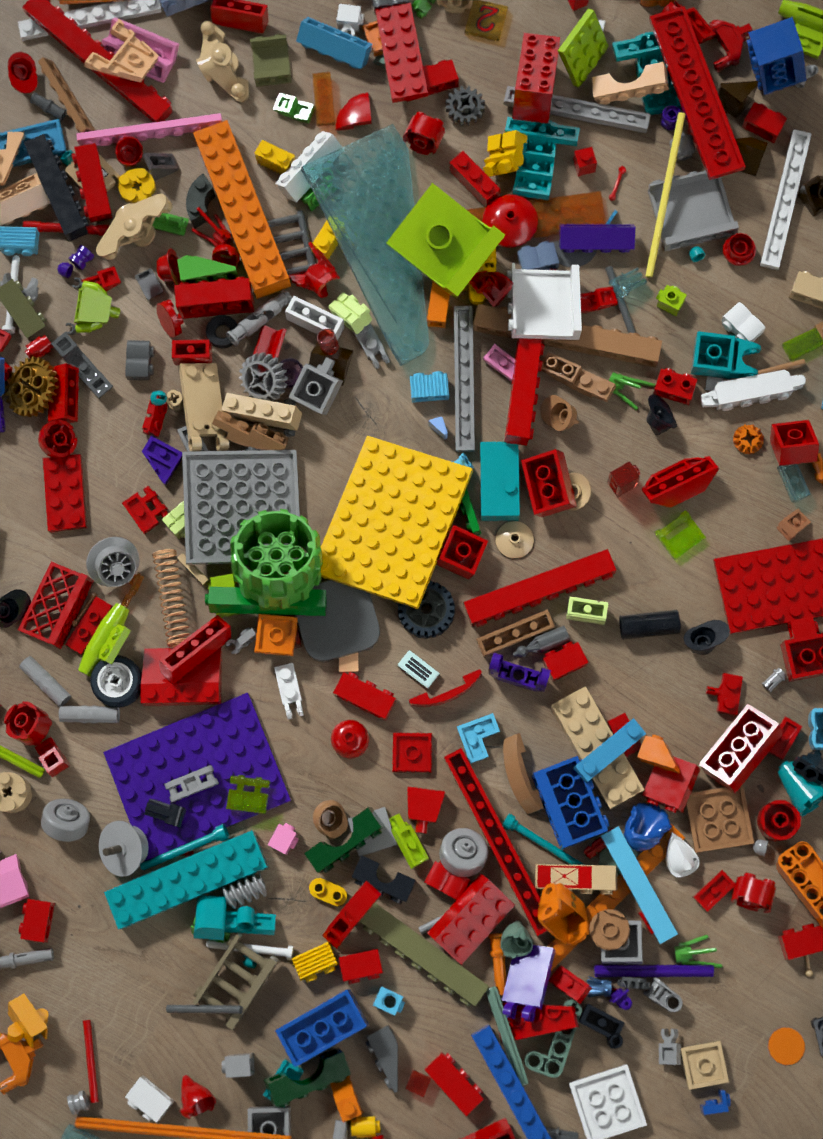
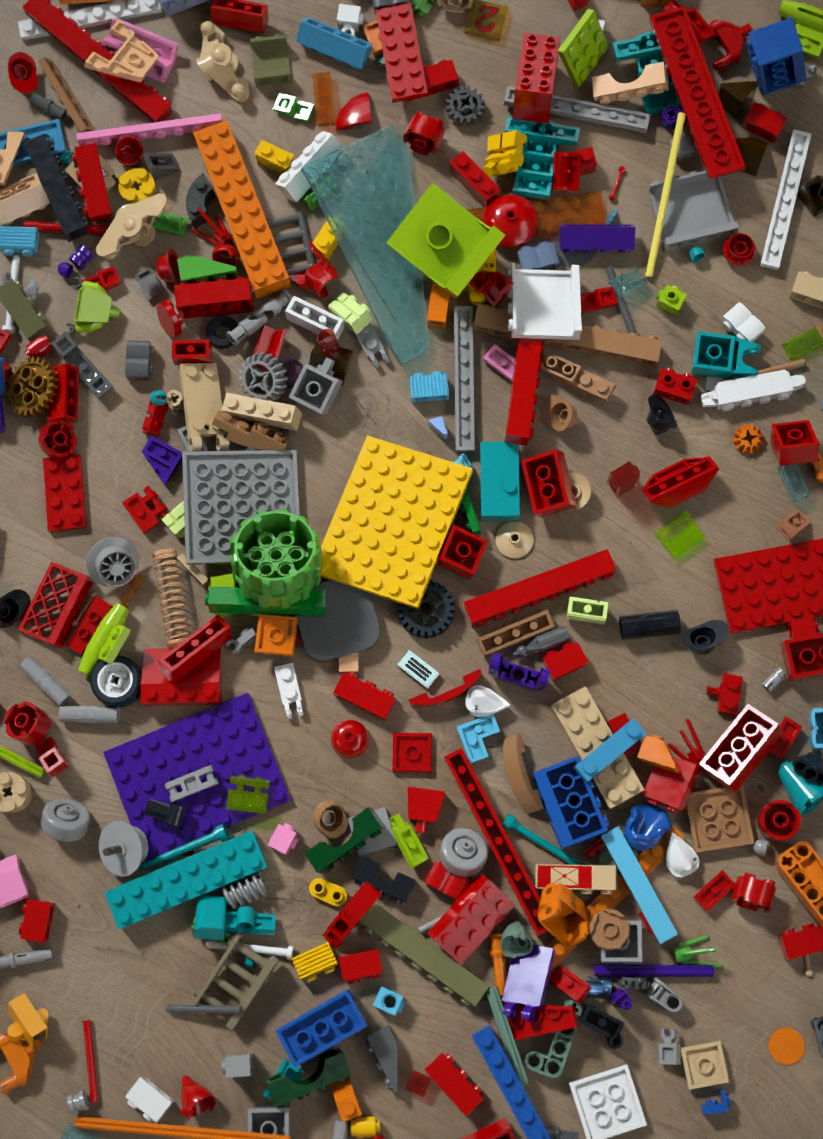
bright green plant [609,372,655,410] -> none
none -> white piece [466,685,510,717]
none -> red hinge [552,152,581,191]
none -> red plant [667,719,705,766]

